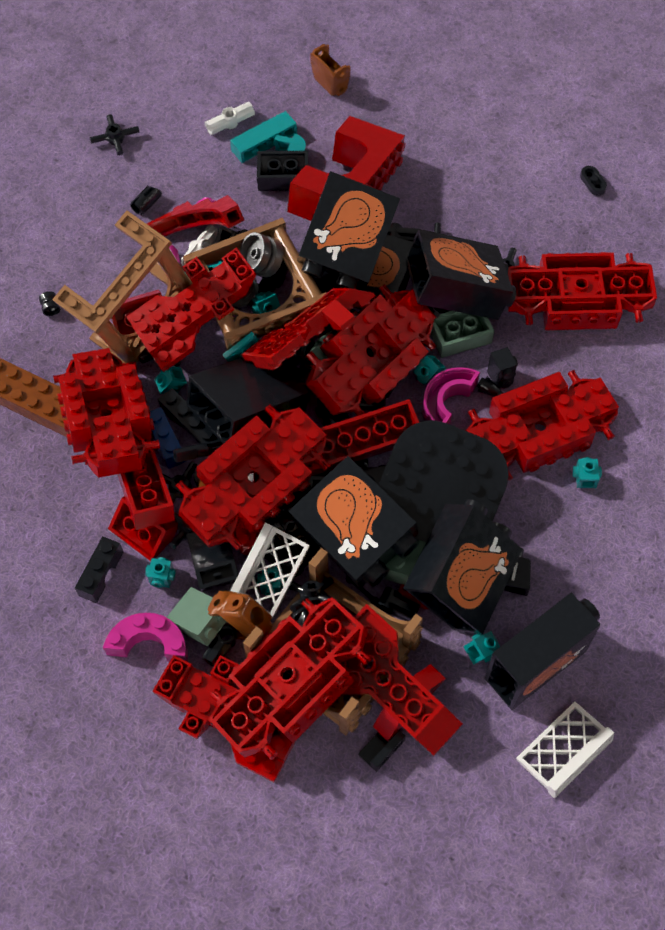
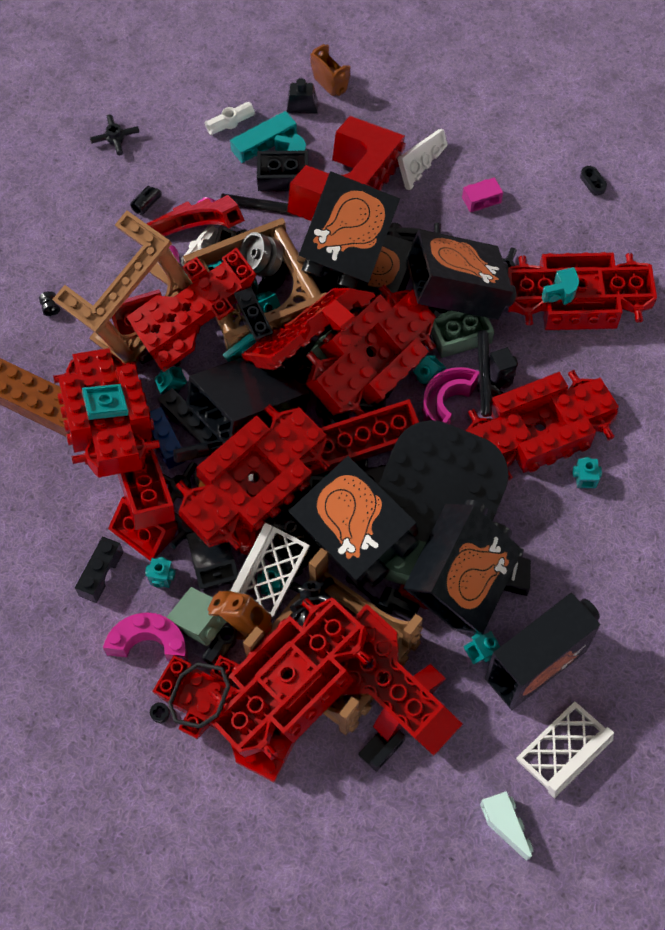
none -> teal tile [82,384,128,420]
none -> black bush [150,702,170,723]
none -> black piece [168,662,230,728]
none -> black axle [220,193,294,215]
none -> black slope [234,287,273,341]
none -> black torso [286,78,318,114]
none -> white wing [397,129,448,190]
none -> dark pink brick [462,177,503,213]
none -> black axle [477,330,492,417]
none -> light aqua slope [480,791,533,860]
none -> teal brick [542,267,579,305]

